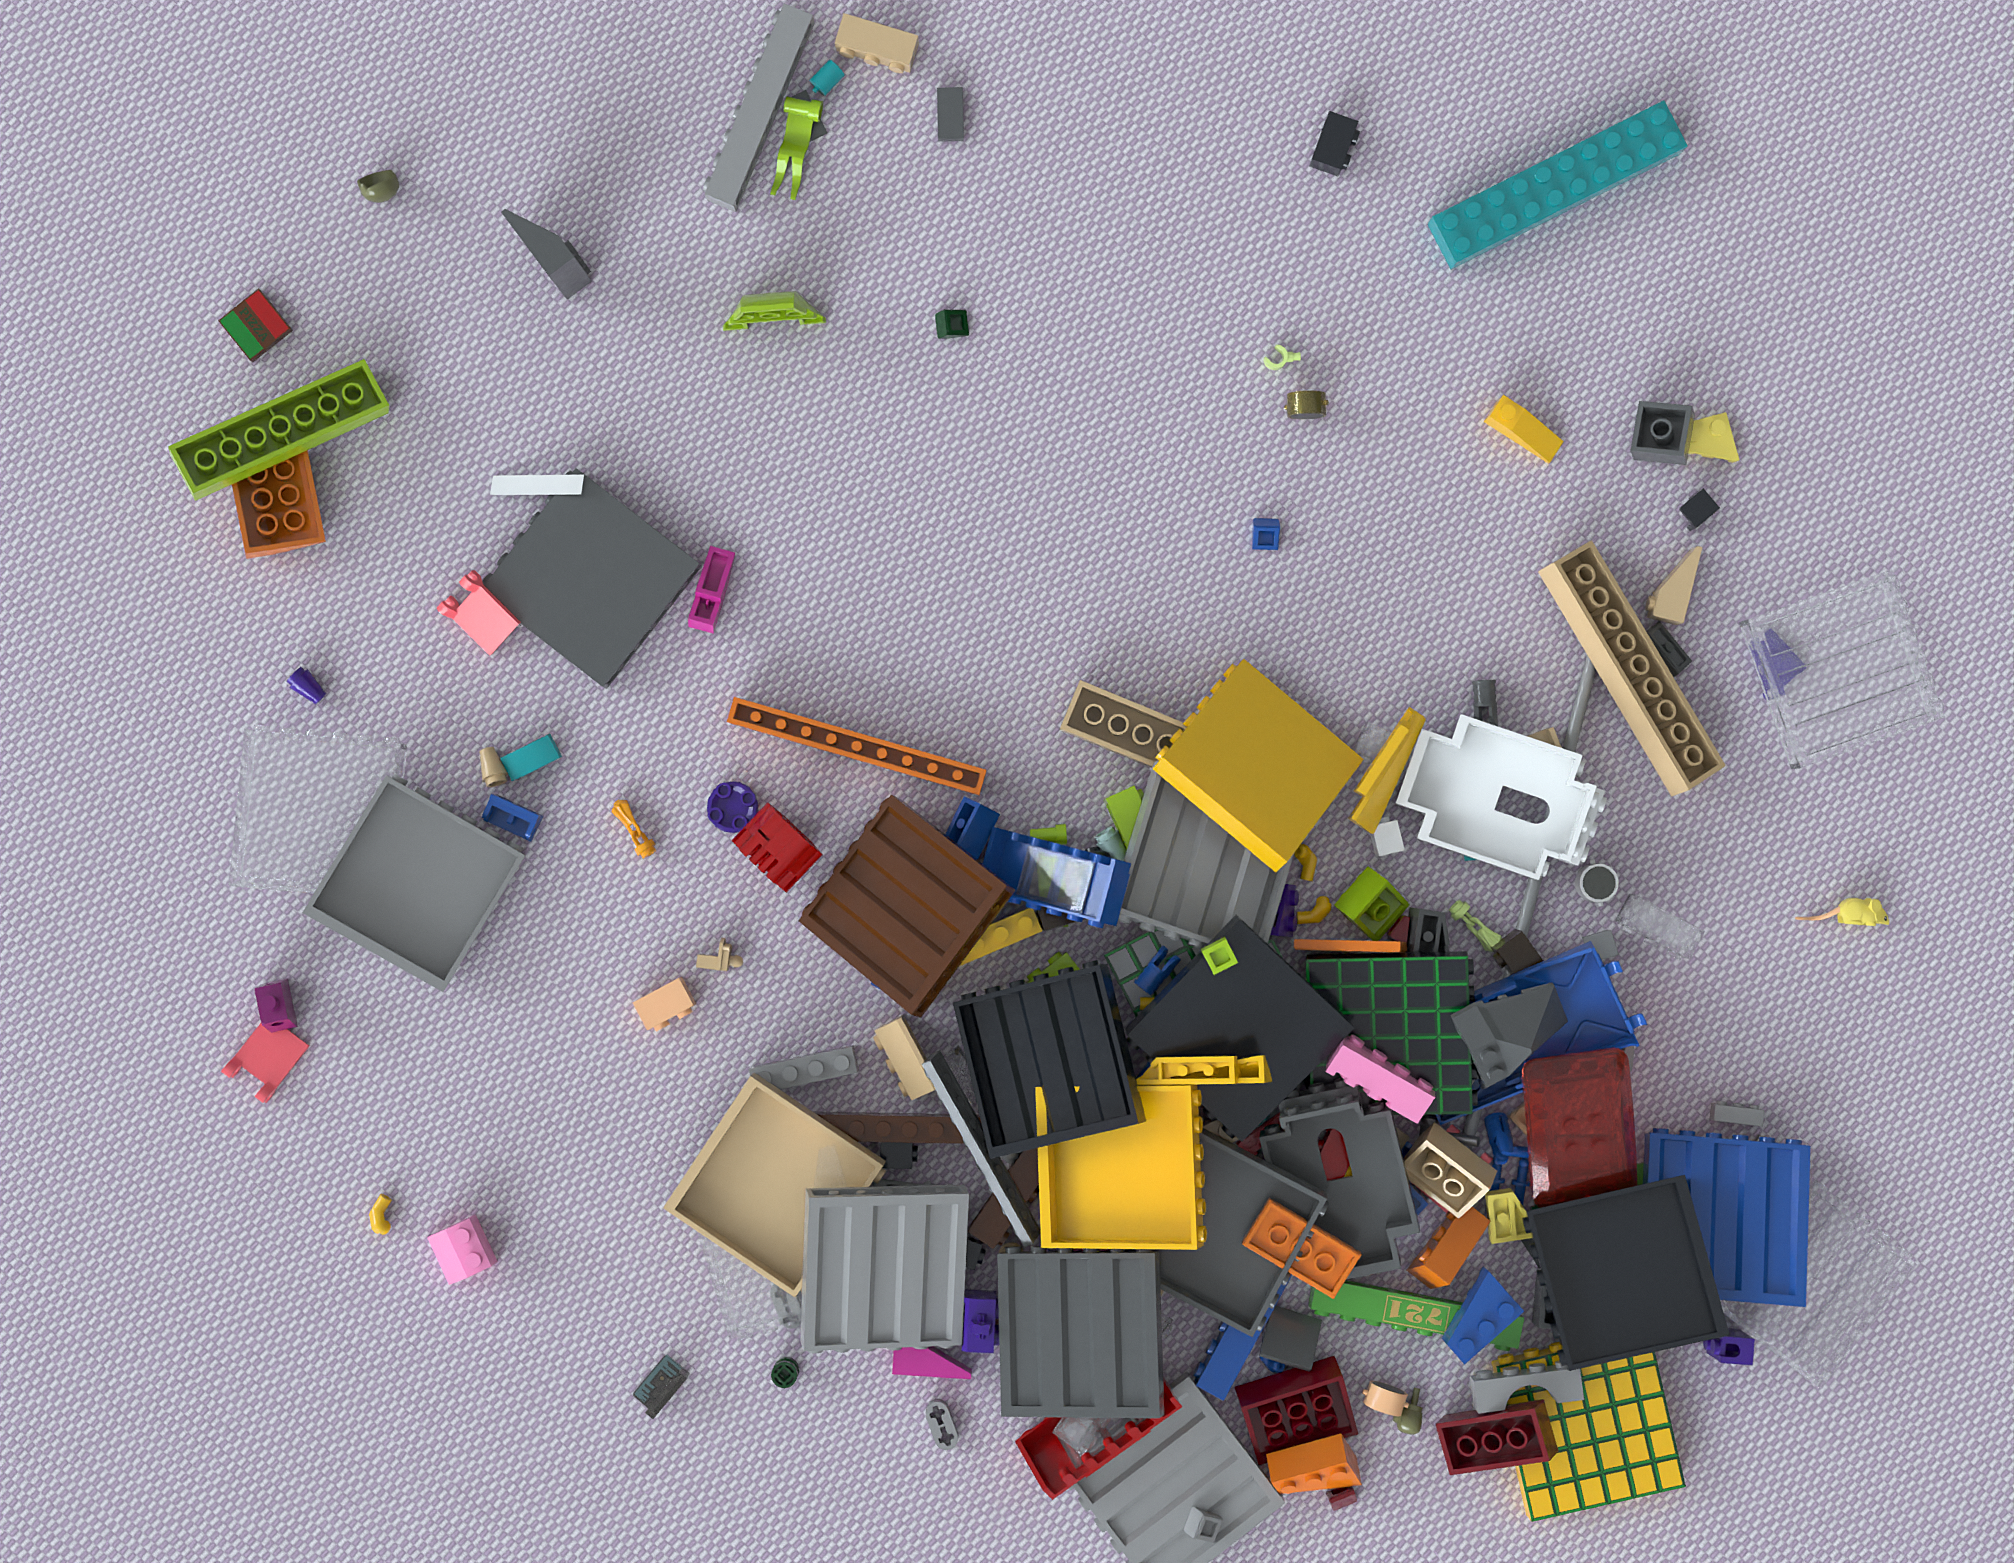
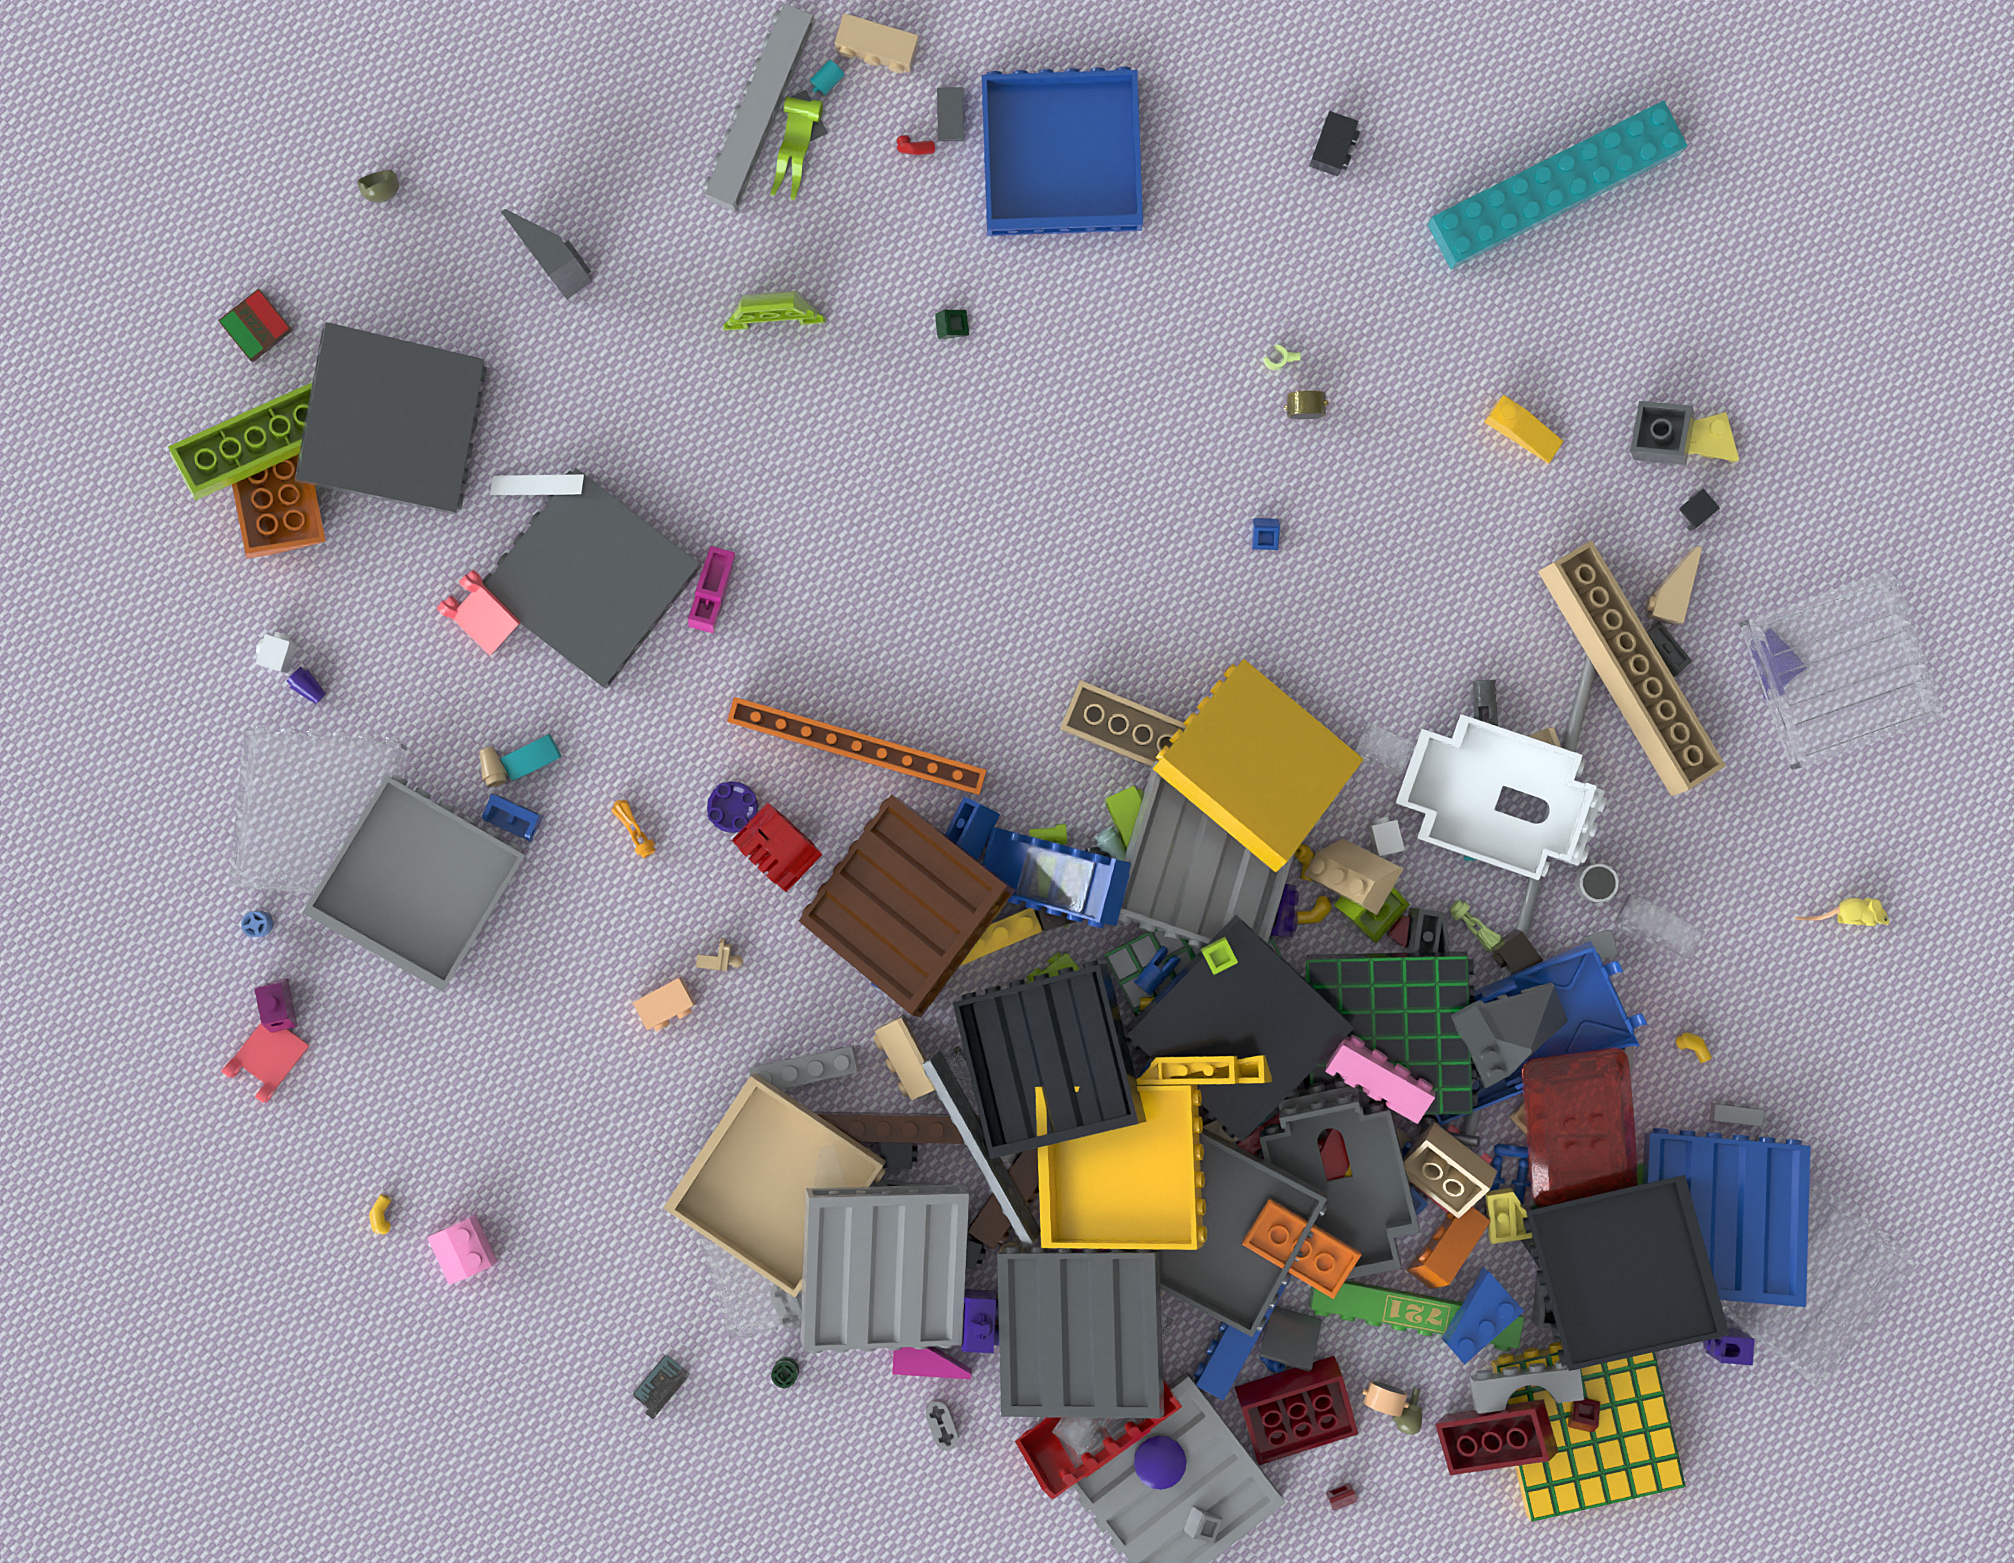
orange wedge [1266,1434,1362,1494] -> none
orange tile [1294,939,1407,953] -> none
yellow wedge [1348,707,1426,834] -> none
blue hinge [1484,1112,1514,1165] -> none
none -> medium blue wheel [241,911,273,937]
none -> white brick [255,632,297,673]
none -> dark grey panel [294,322,487,514]
none -> red arm [896,135,935,155]
none -> blue panel [982,66,1143,236]
none -> dark purple dish [1134,1435,1187,1490]
none -> tan slope [1304,838,1403,915]
none -> dark red slope [1568,1398,1600,1432]
none -> yellow arm [1675,1032,1712,1063]

